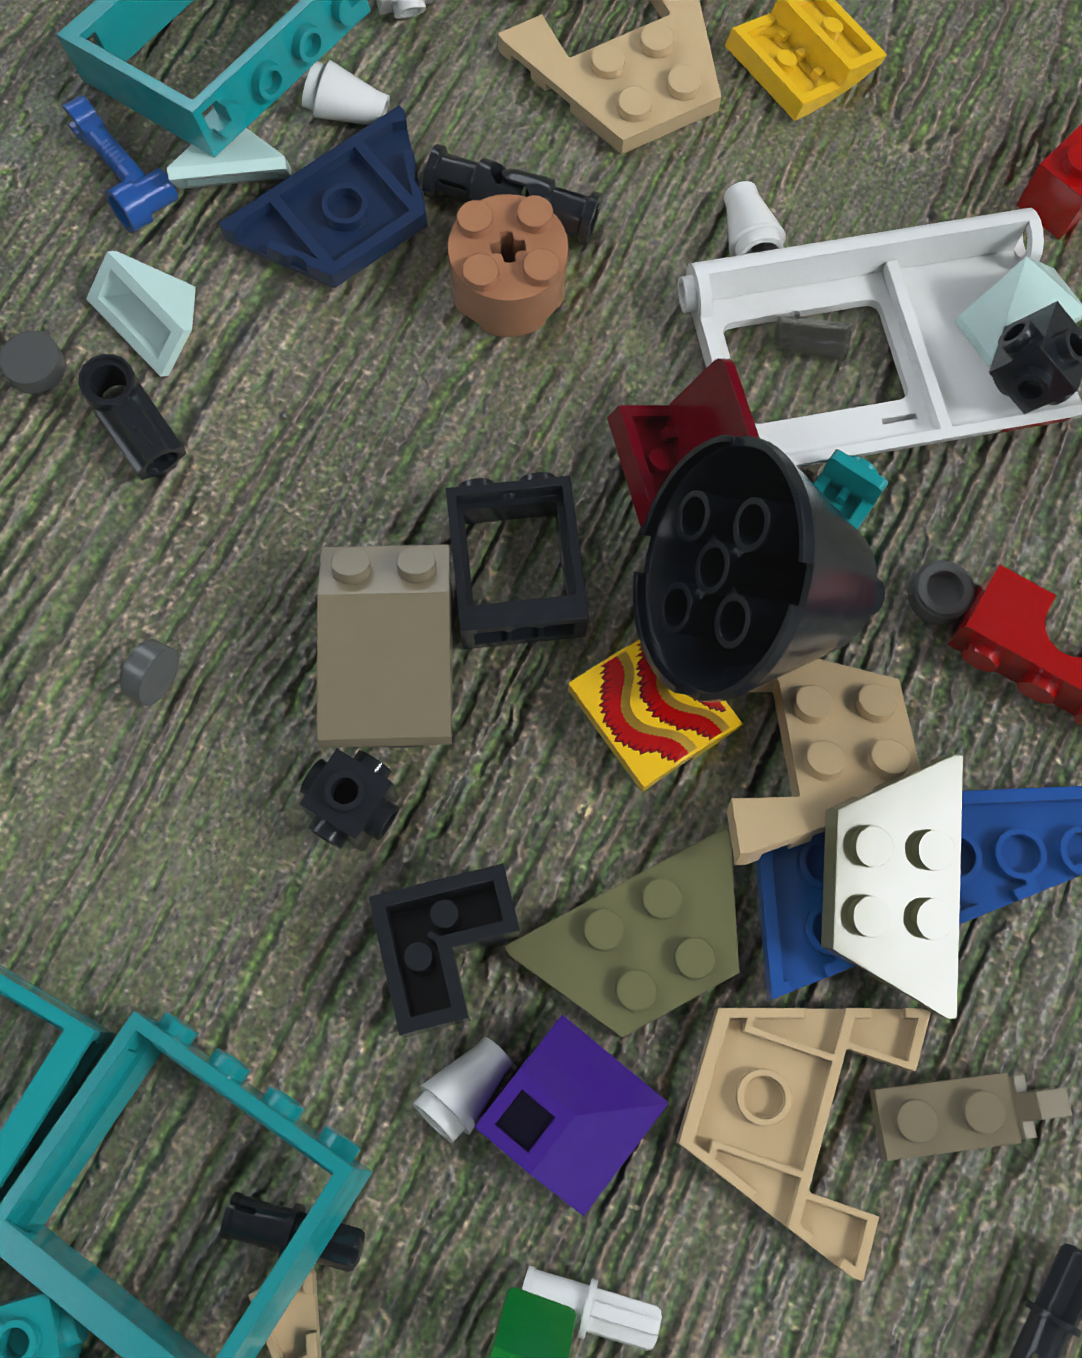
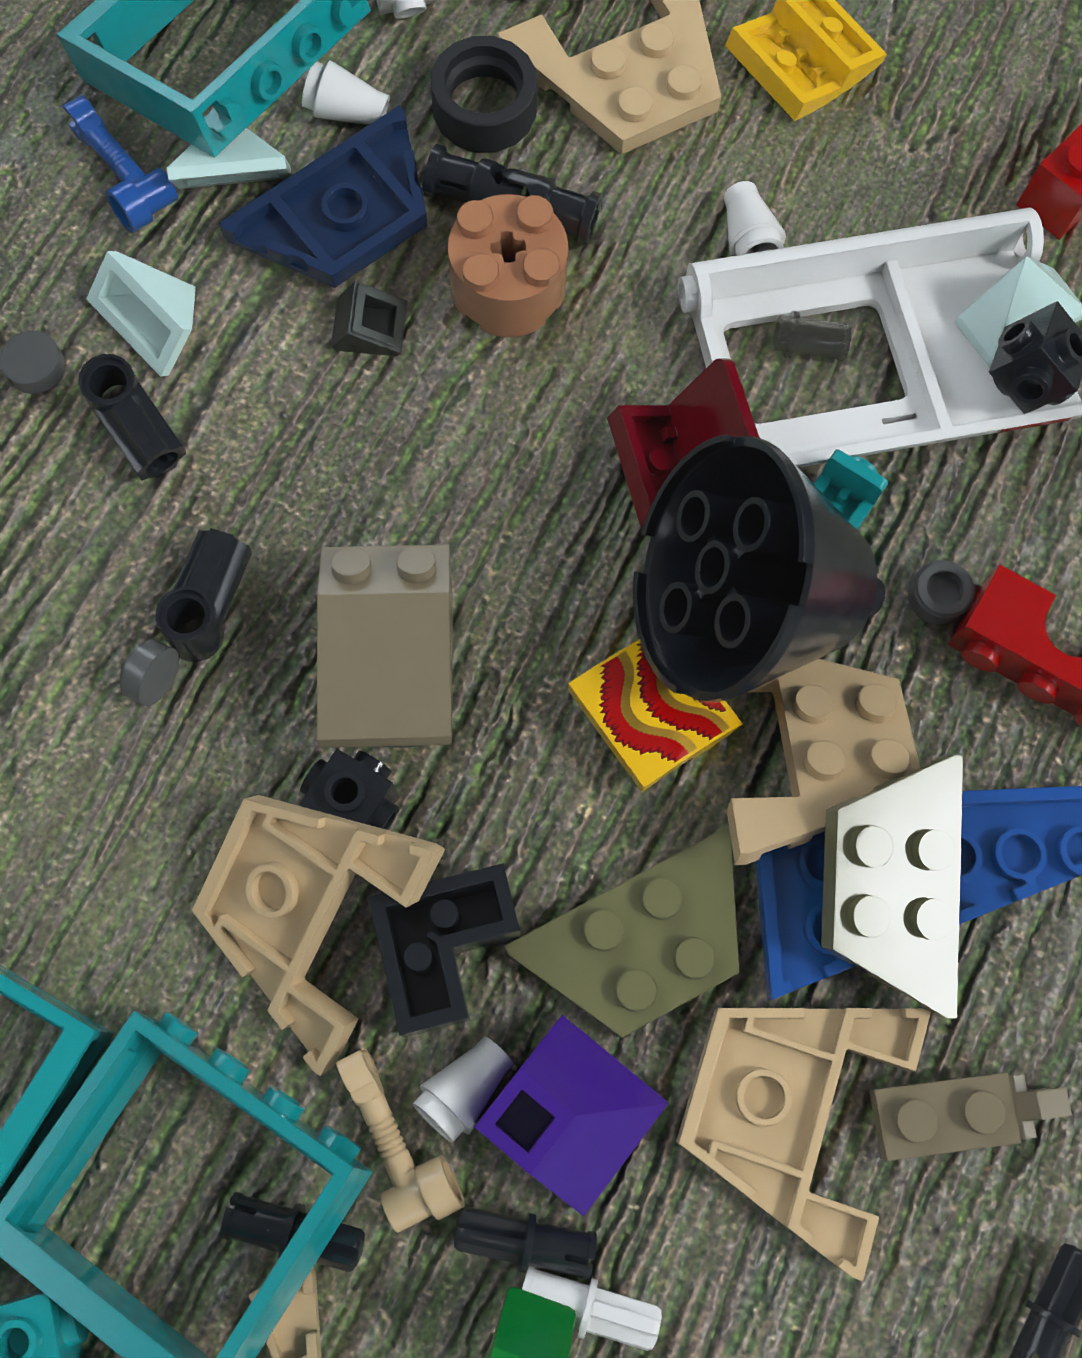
black window [445,472,589,650] -> none
none -> black piece [155,528,252,662]
none -> tan wing [192,795,445,1076]
none -> pearl dark grey slope [331,281,408,356]
none -> tan brick [336,1049,465,1233]
none -> black tyre [431,36,537,153]
none -> black axle [454,1207,597,1280]

